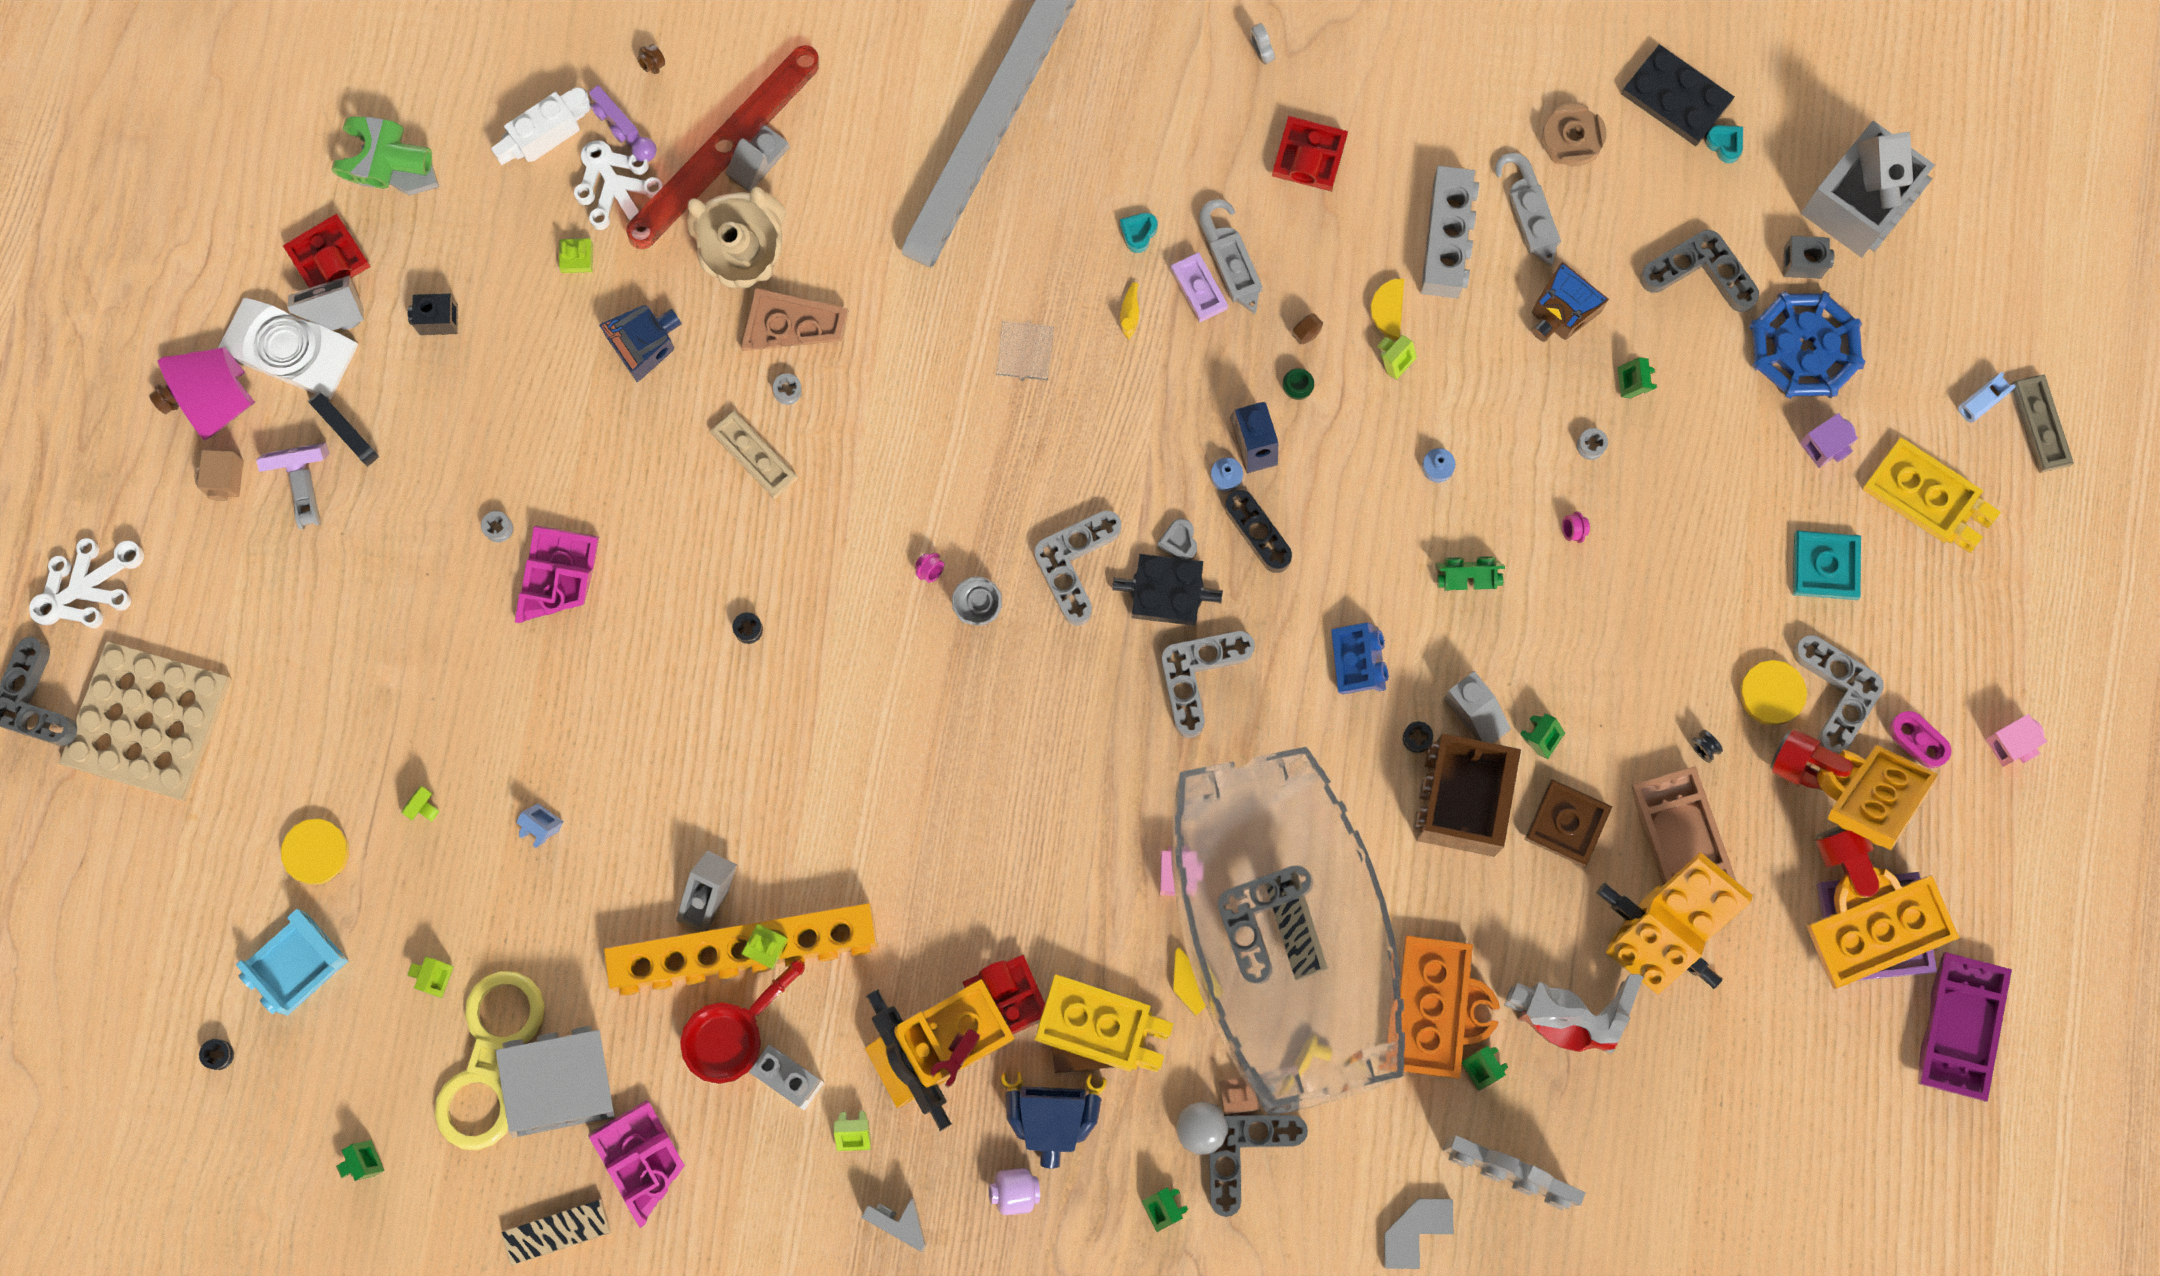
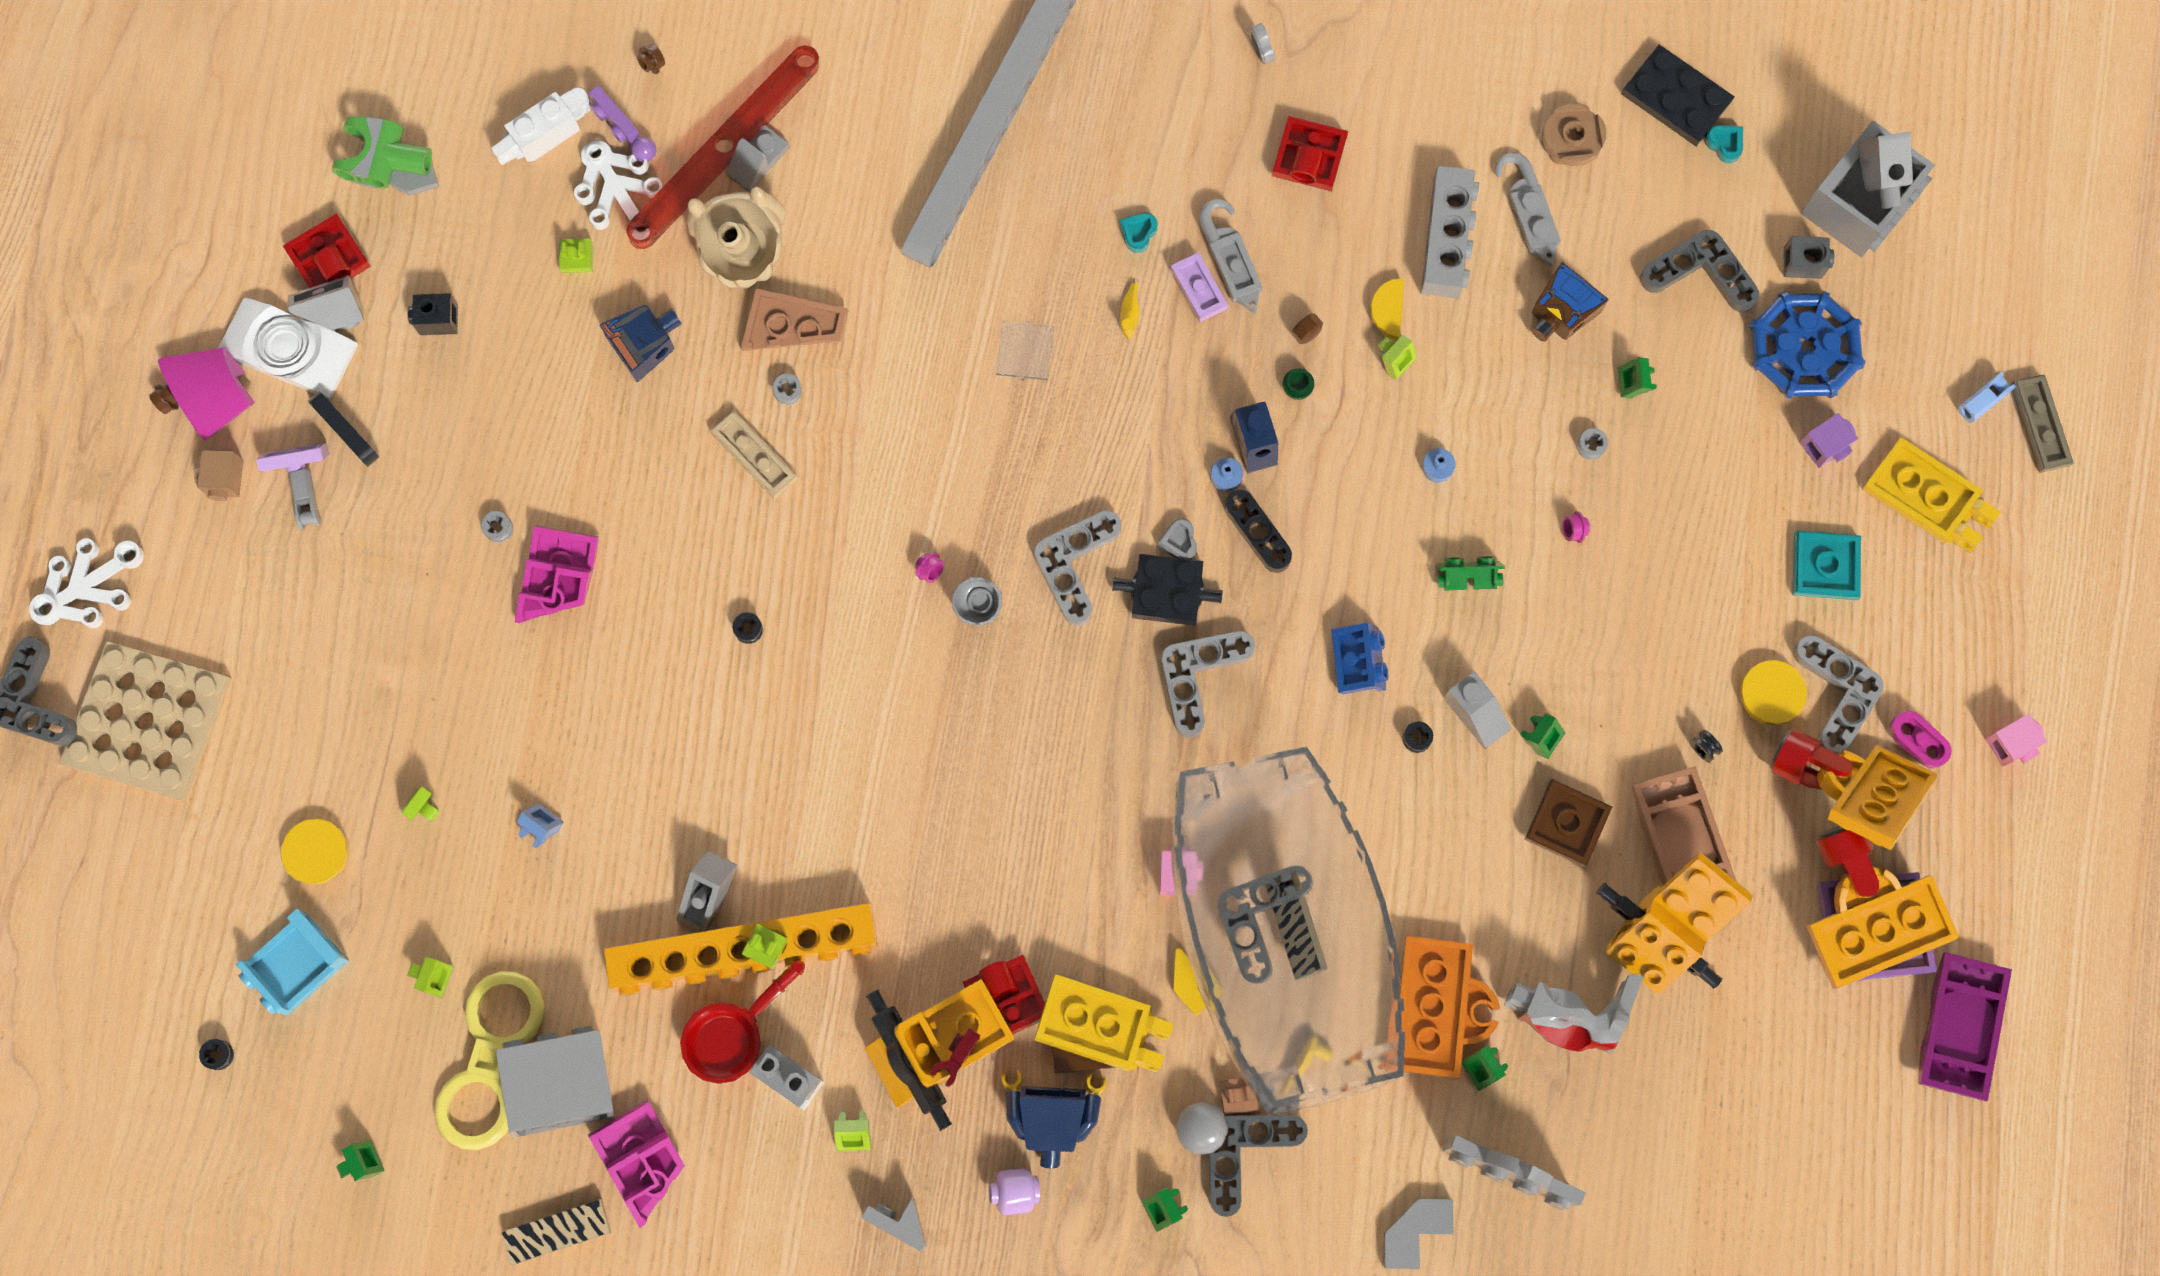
reddish brown container [1413,733,1521,857] -> none

